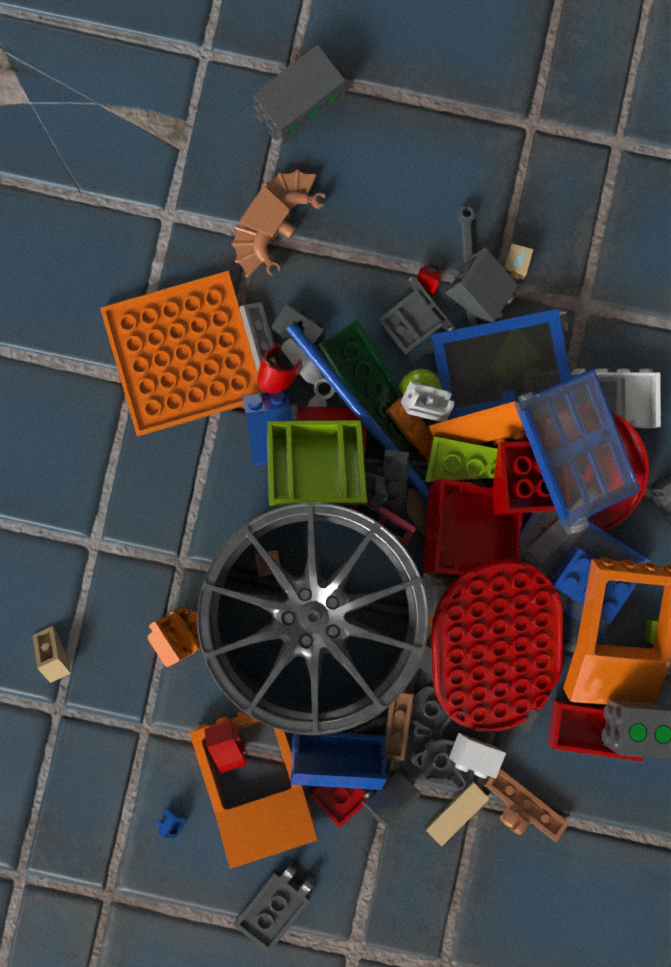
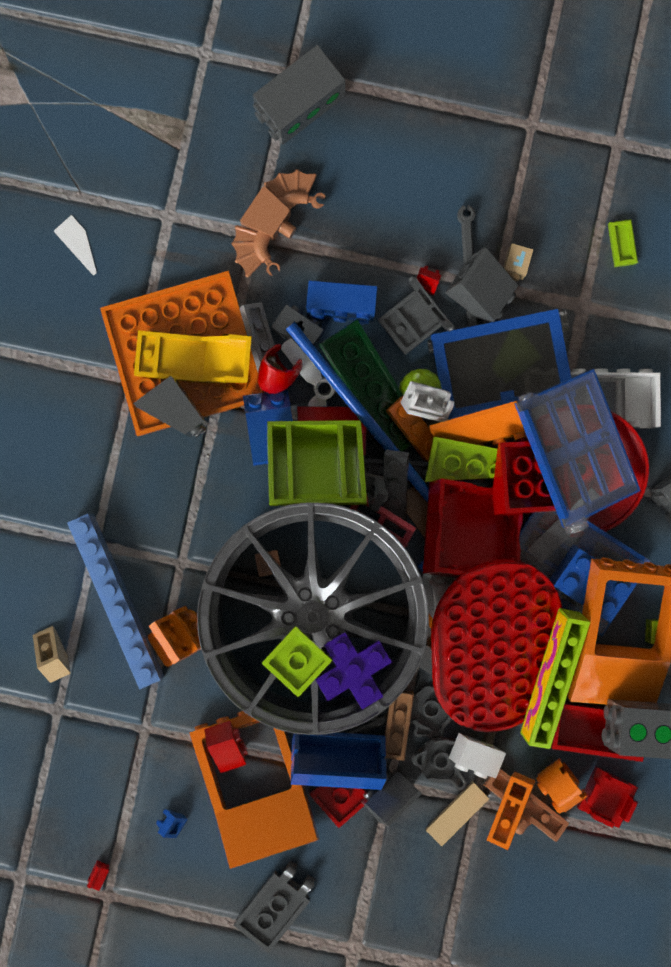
none -> white sticker [54,215,97,276]
none -> medium blue brick [67,514,165,690]
none -> red piece [87,860,109,891]
none -> yellow windscreen [134,330,252,383]
none -> dark grey slope [134,376,209,438]
none -> lime plate [262,626,332,697]
none -> blue brick [306,281,377,324]
none -> dark purple plate [315,632,392,709]
none -> orange slope [487,771,536,850]
none -> lime brick [520,608,590,749]
none -> orange brick [536,758,588,814]
none -> red panel [576,766,638,828]
none -> lime tile [608,219,638,268]

